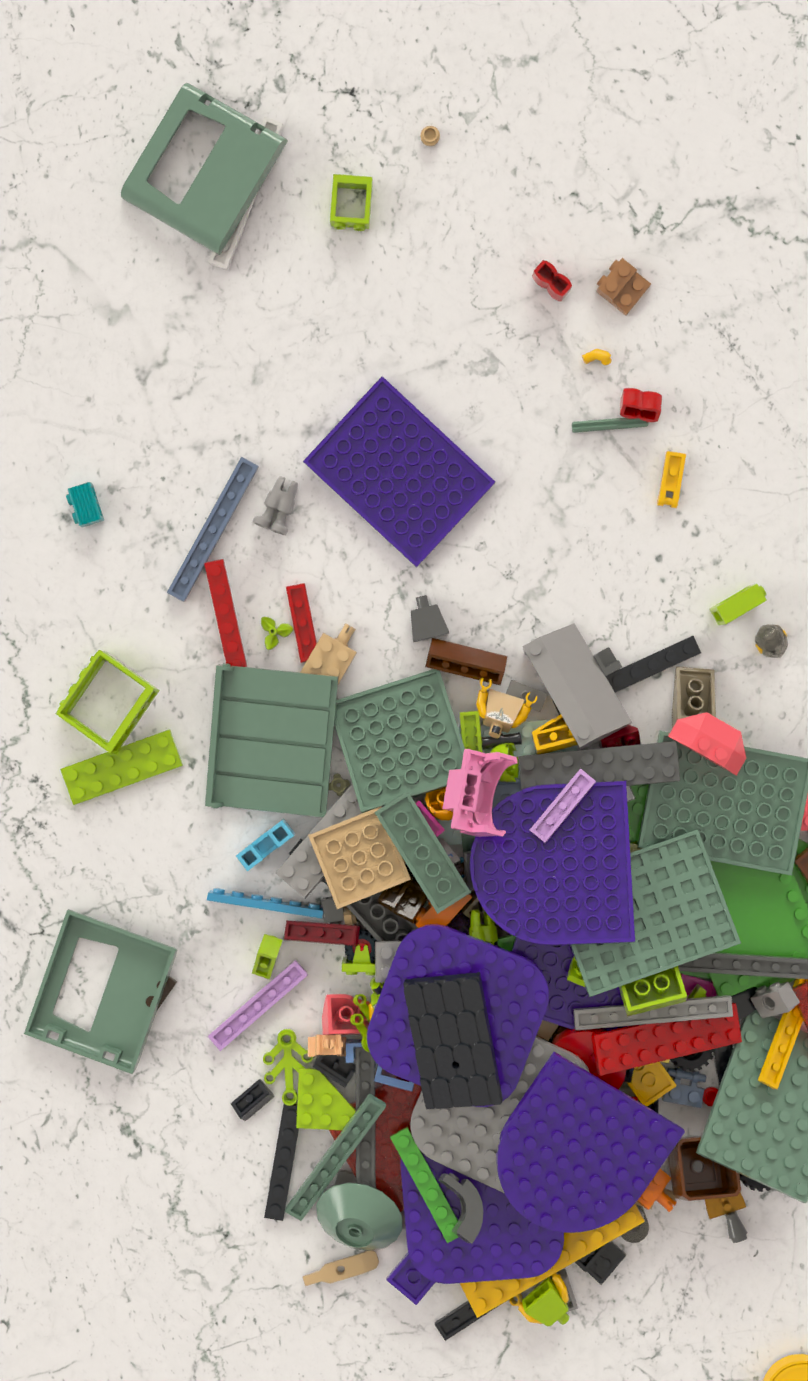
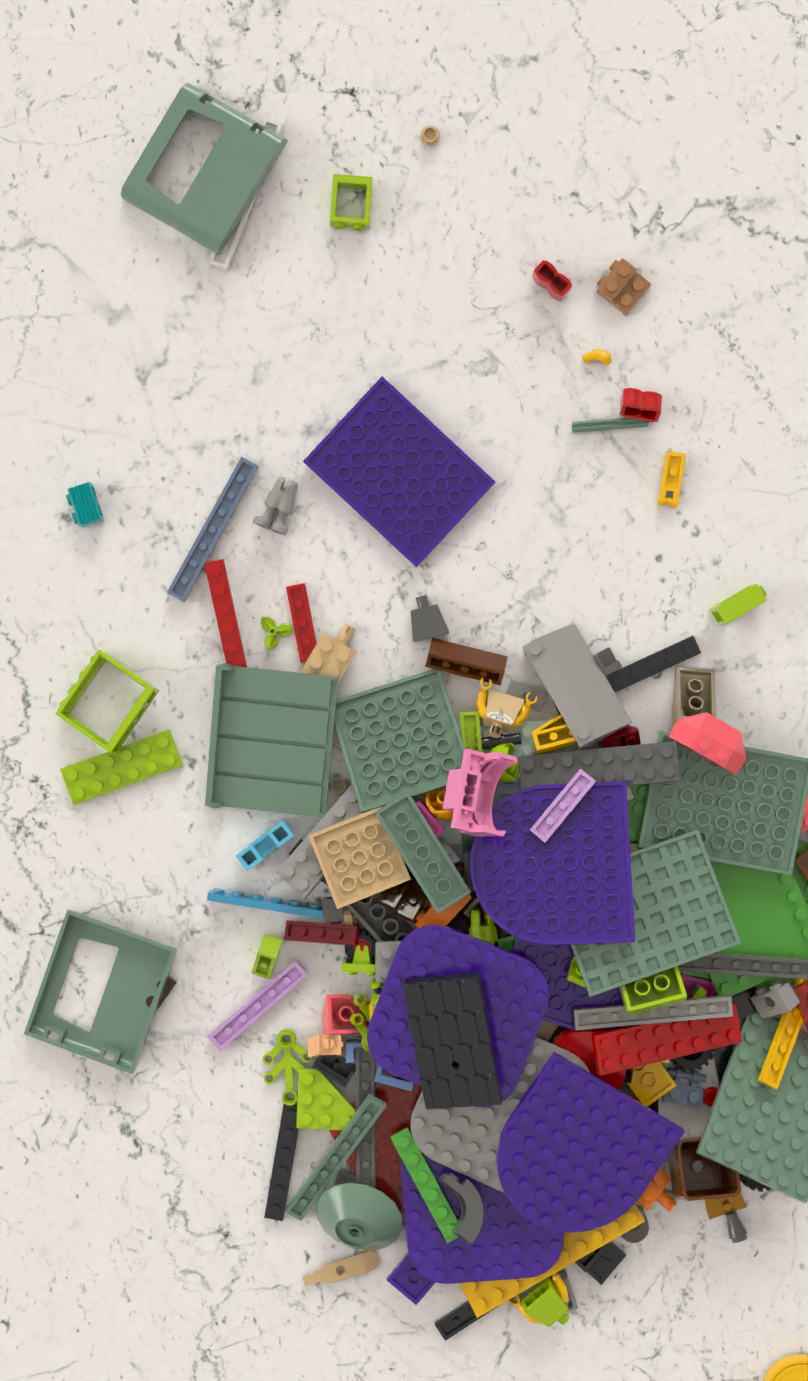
black slope [231,1079,275,1121] -> none
clear smoke hair [755,624,788,658] -> none

